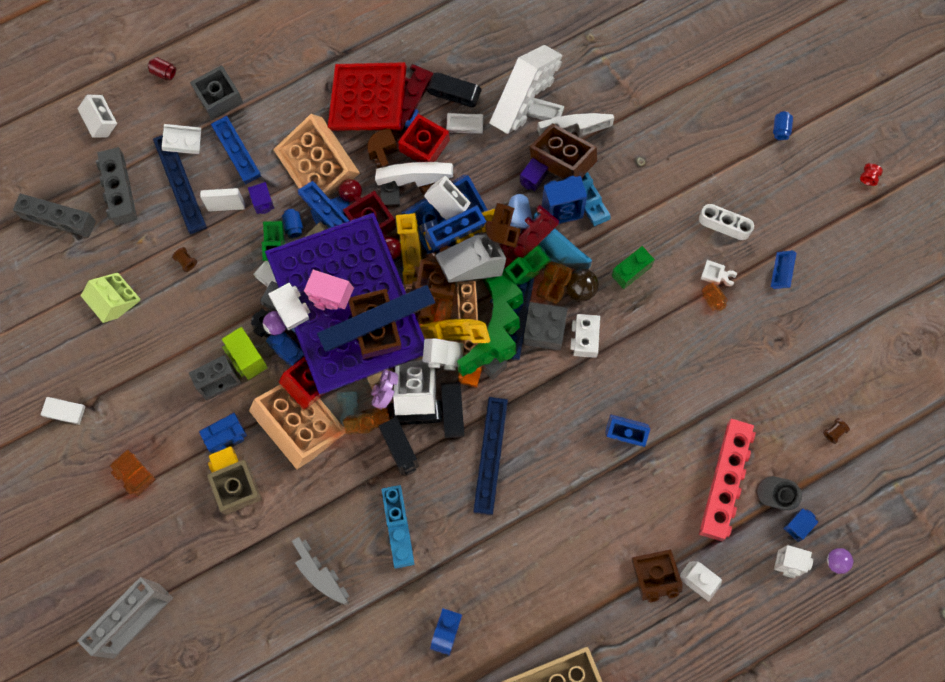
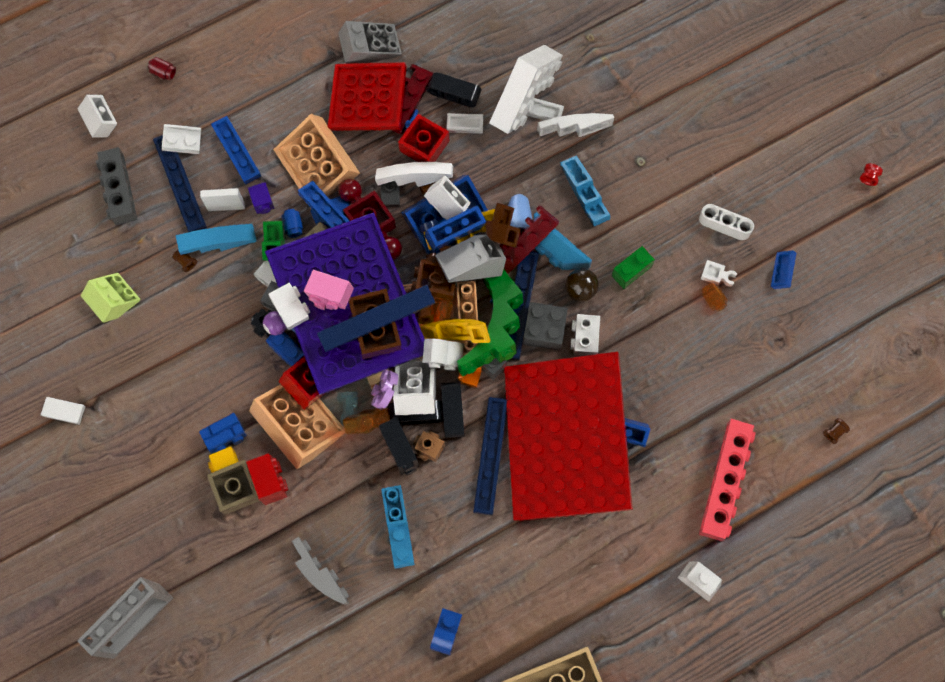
dark grey brick [13,193,96,238] -> none
clear orange brick [109,449,156,496] -> none
dark grey window [189,355,241,401] -> none
dark grey brick [190,65,243,120] -> none
lime brick [222,327,268,380] -> none
reddish brown brick [367,129,397,168] -> none
yellow slope [396,213,422,285] -> none
green brick [504,245,551,285] -> none
dark purple brick [520,158,548,192] -> none
reddish brown brick [529,123,597,179] -> none
clear orange brick [536,261,572,304] -> none
blue brick [542,176,587,225] -> none
reddish brown plate [632,549,683,603] -> none
dark grey cap [757,476,802,510] -> none
blue brick [773,111,793,140] -> none
white brick [774,545,813,578] -> none
blue brick [783,508,818,542] -> none
medium lavender piece [827,548,854,574] -> none
none -> dark azure slope [175,224,257,255]
none -> red brick [246,453,289,505]
none -> light grey slope [338,21,402,64]
none -> medium nougat brick [413,431,445,462]
none -> red plate [504,351,633,521]

